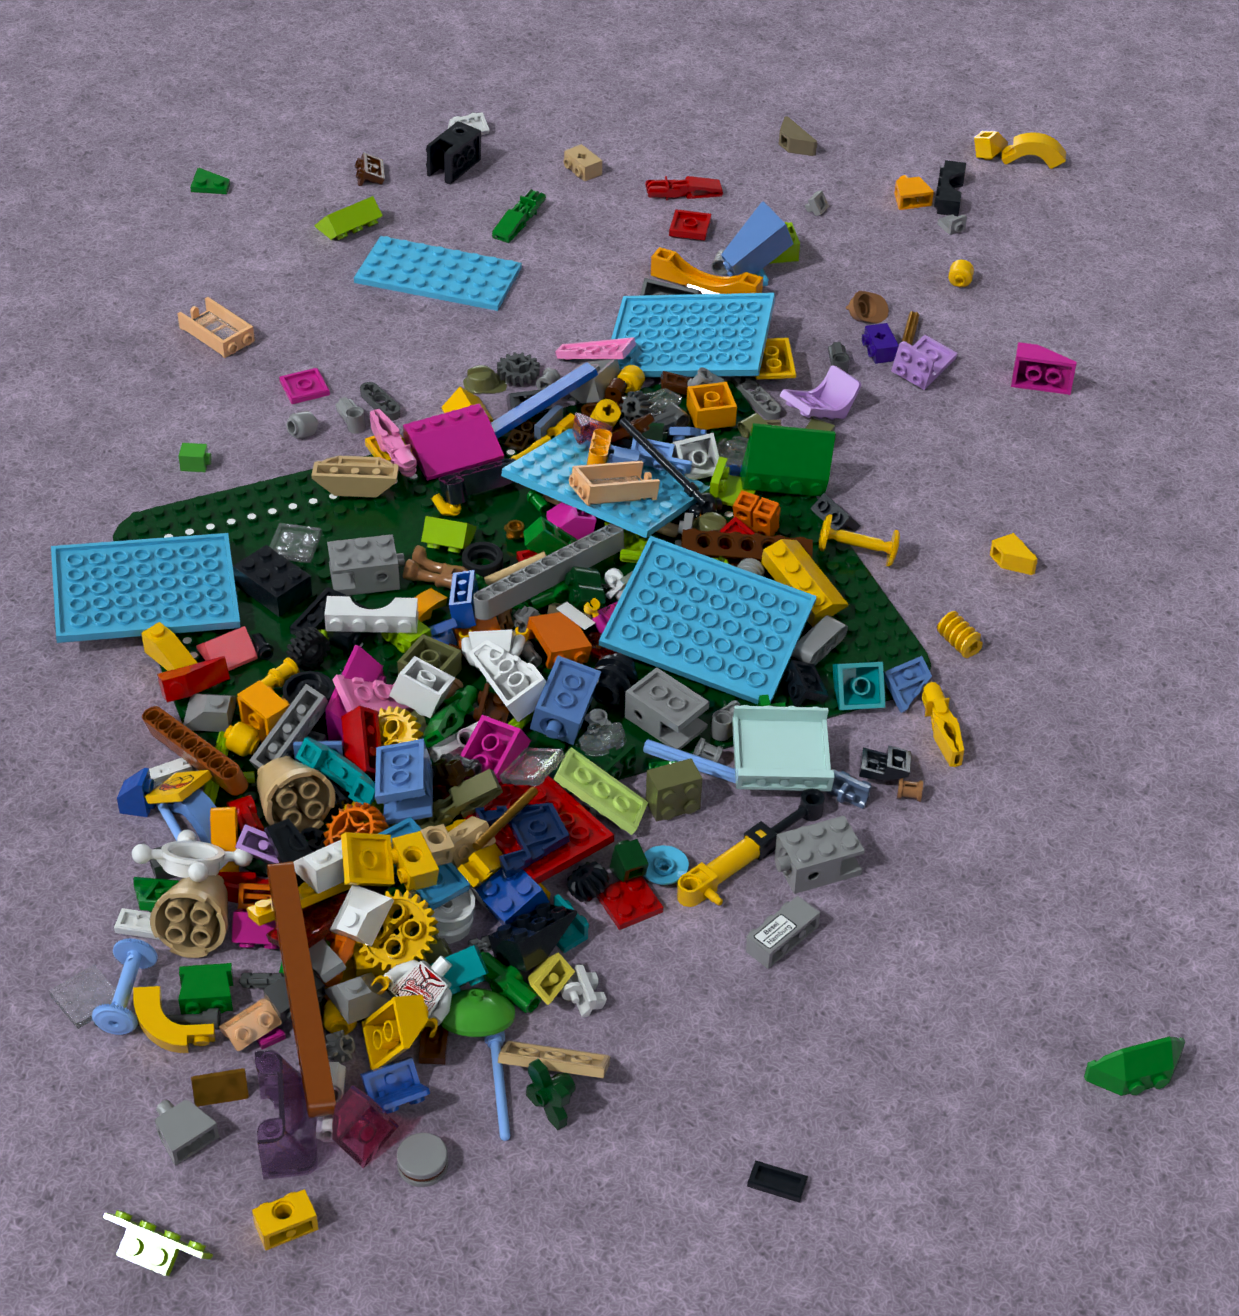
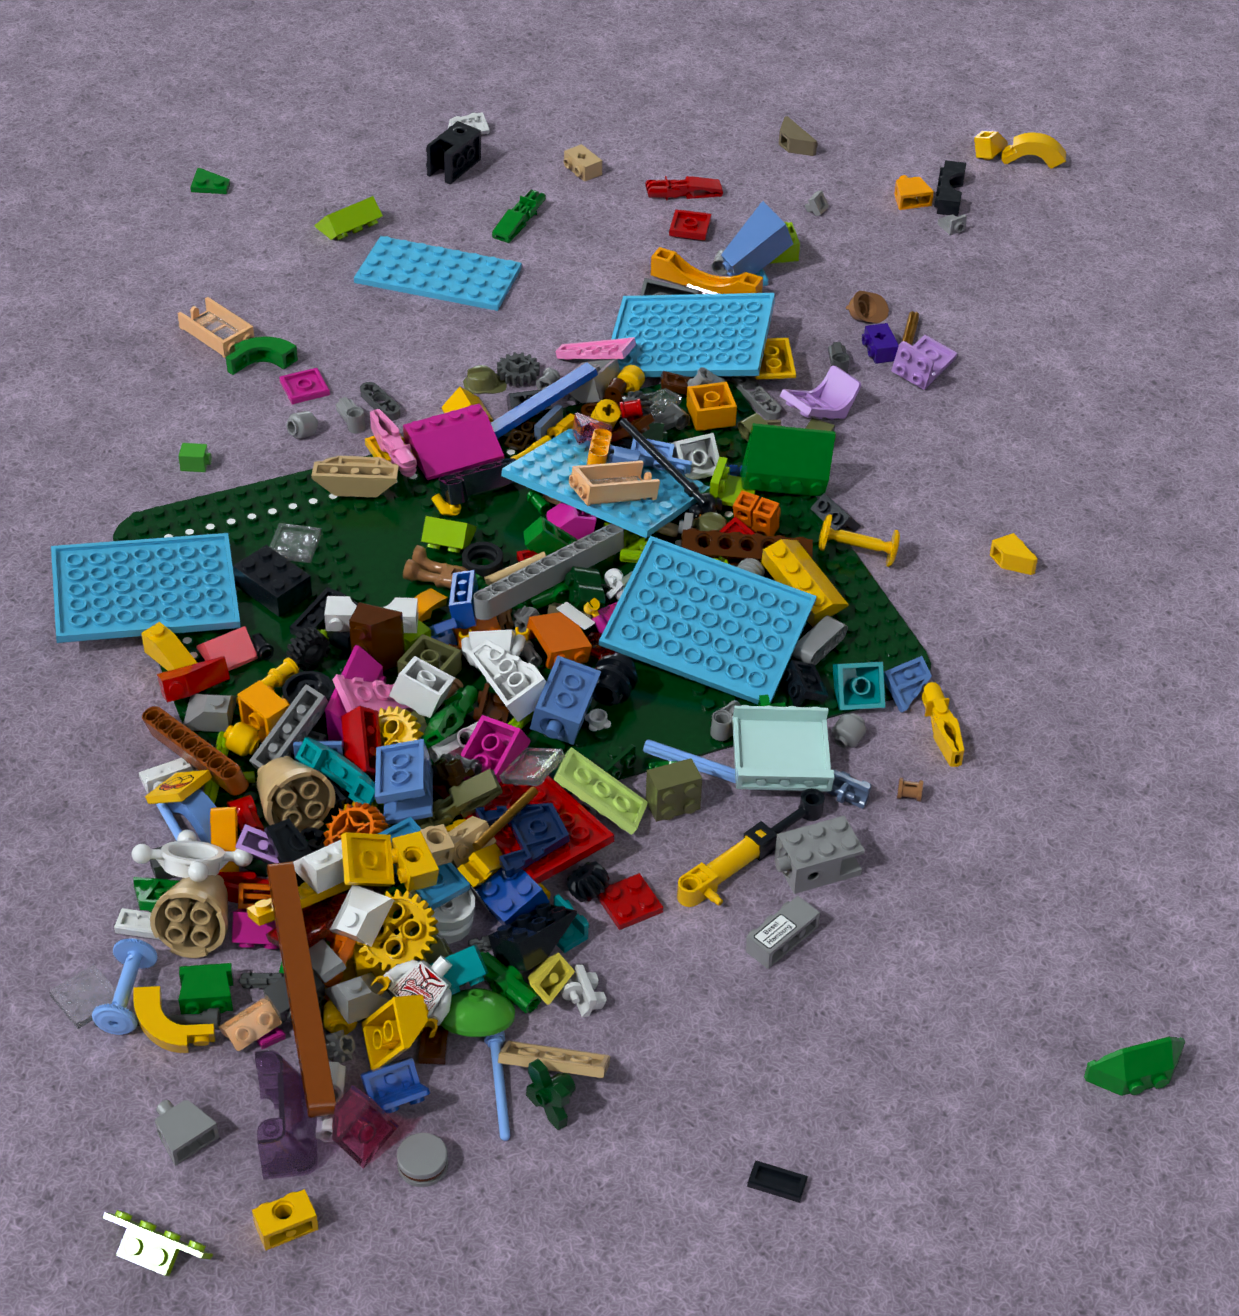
blue slope [117,768,156,817] -> none
pearl gold slope [191,1068,249,1107] -> none
light grey torso [327,534,405,596] -> none
reddish brown bracket [355,152,385,186] -> none
pearl gold plate [504,520,525,540] -> none
clear plate [579,722,627,756] -> none
dark green slope [609,839,649,882] -> none
light grey torso [625,668,709,750] -> none
medium azure dish [644,845,689,885] -> none
medium blue wing [667,427,707,442] -> none
light grey bush [693,737,723,762] -> none
clear plate [717,436,749,467] -> none
black slope [859,745,911,780] -> none
yellow piece [937,611,983,658] -> none
yellow head [948,259,974,288] -> none
dark pink slope [1011,342,1077,395] -> none
none -> green arch [226,337,298,375]
none -> reddish brown slope [349,602,405,671]
none -> red piece [620,399,643,422]
none -> light grey head [832,713,866,748]

